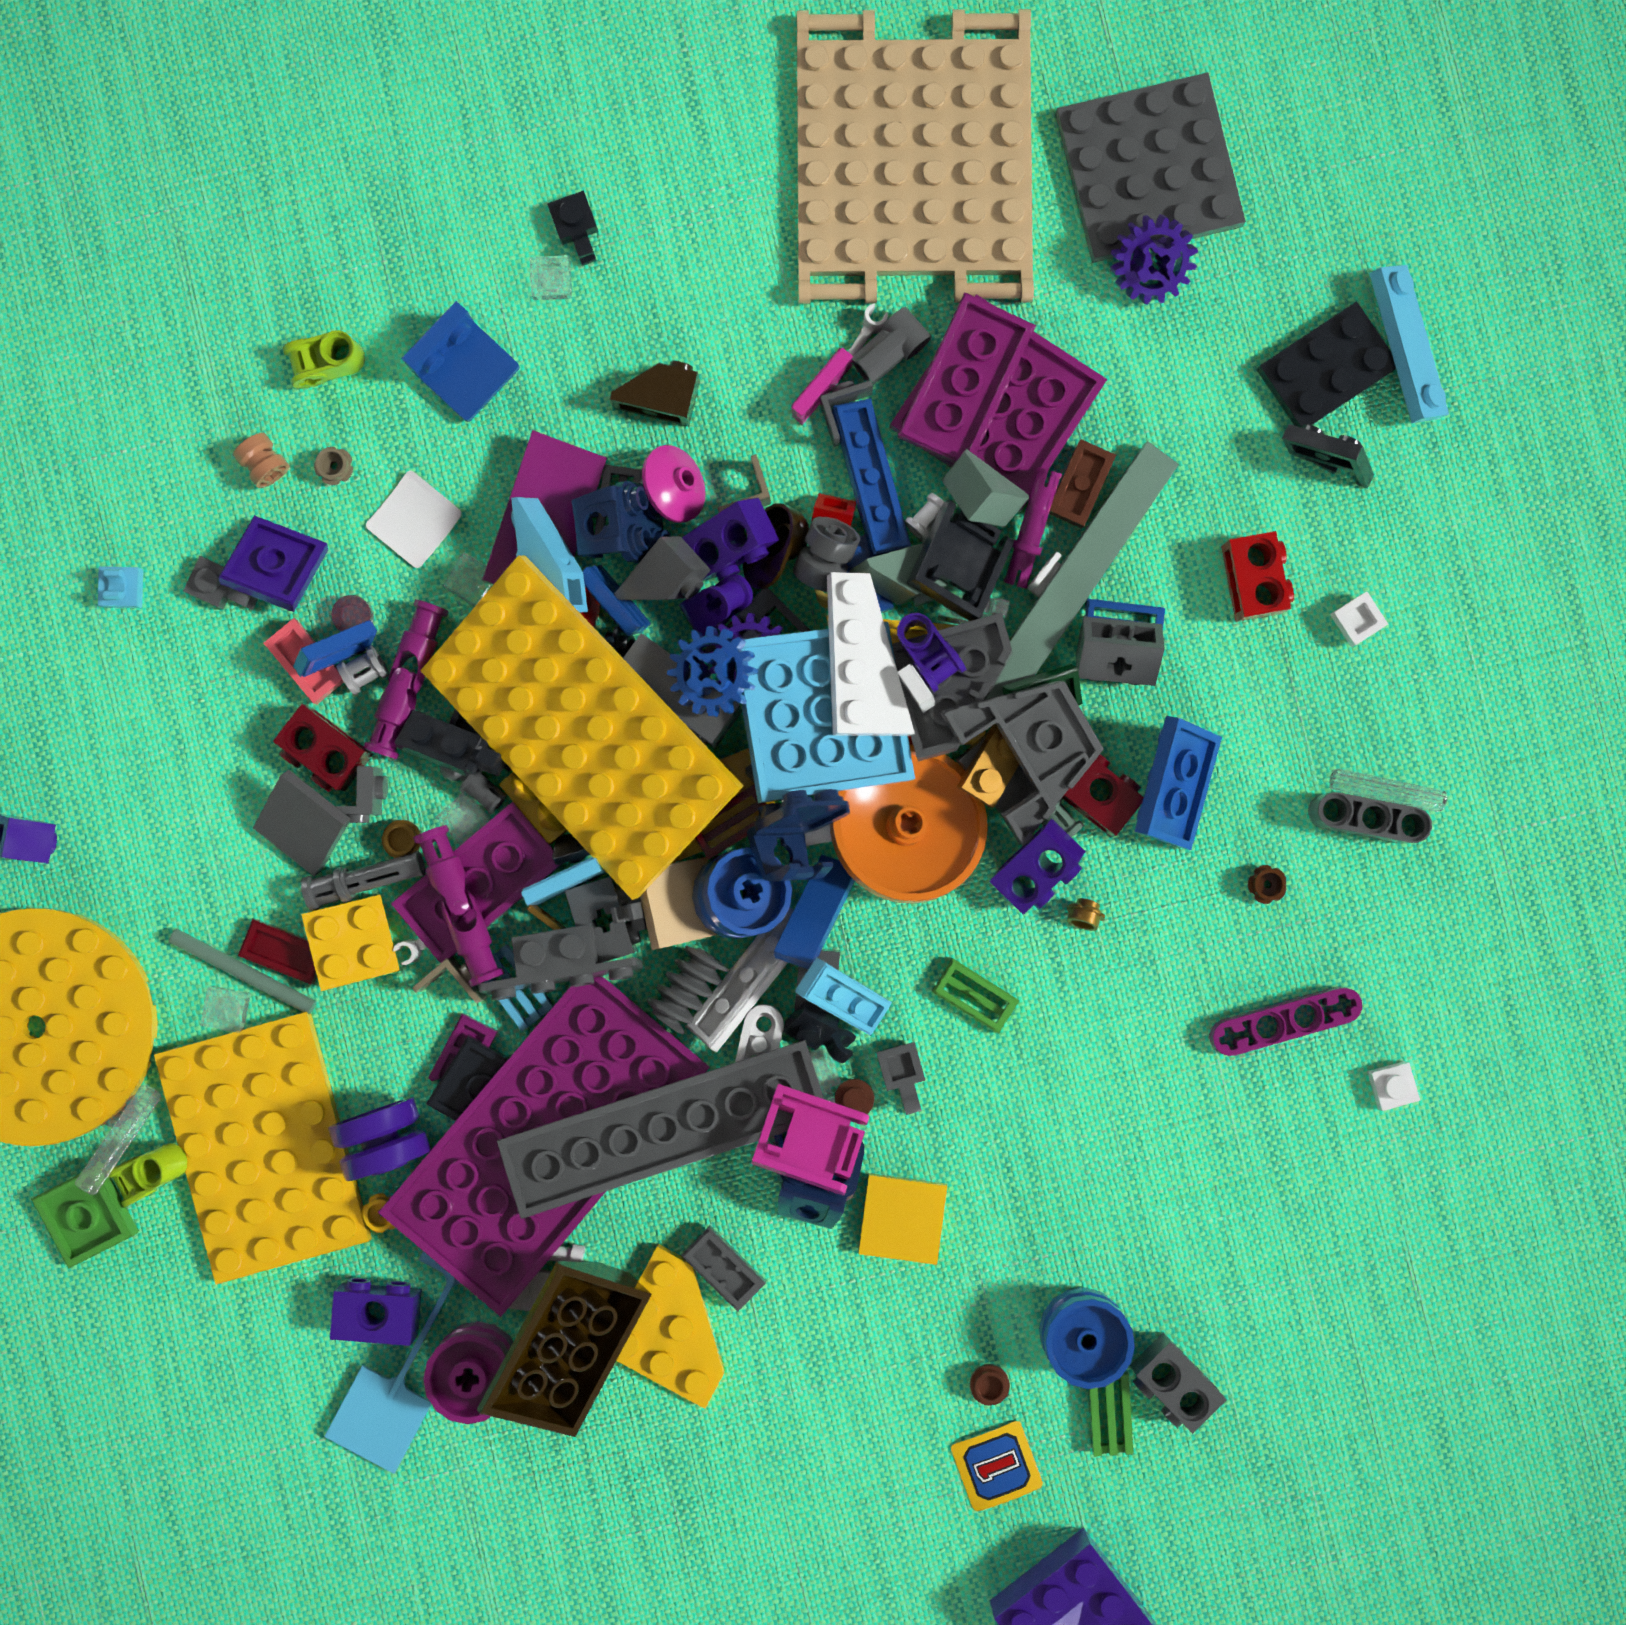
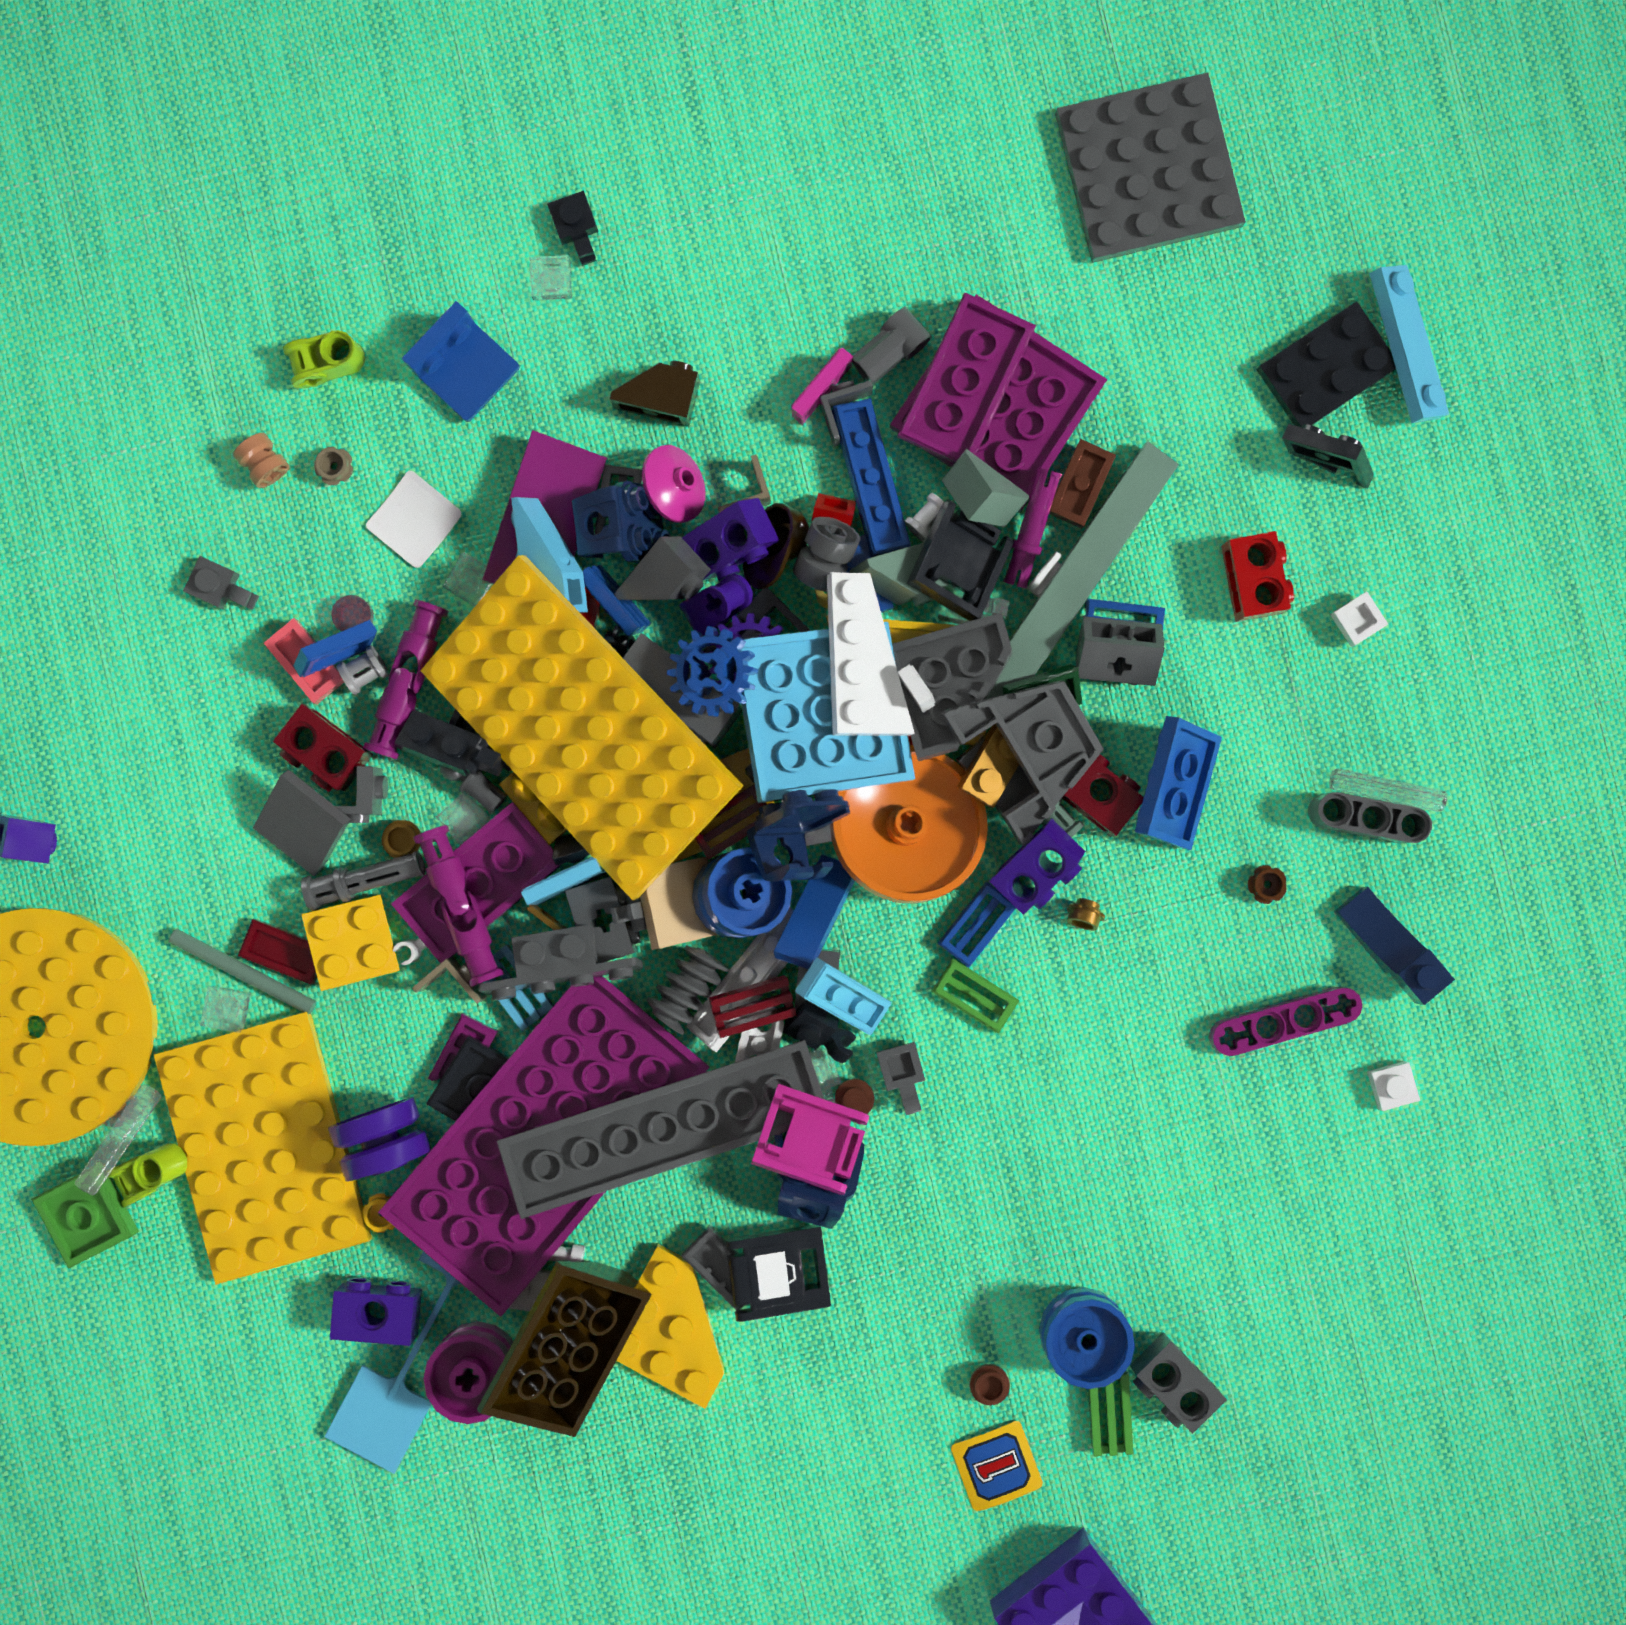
medium azure tile [98,566,143,608] -> none
dark purple tile [218,515,328,612] -> none
tan plate [797,9,1034,304] -> none
white hand [848,304,888,356] -> none
yellow tile [858,1173,947,1265] -> none
dark purple piece [897,613,967,693] -> none
dark purple gear [1110,214,1198,304] -> none
none -> dark red tile [709,975,797,1039]
none -> black container [725,1224,831,1322]
none -> blue tile [937,882,1016,968]
none -> dark blue slope [1334,887,1455,1005]

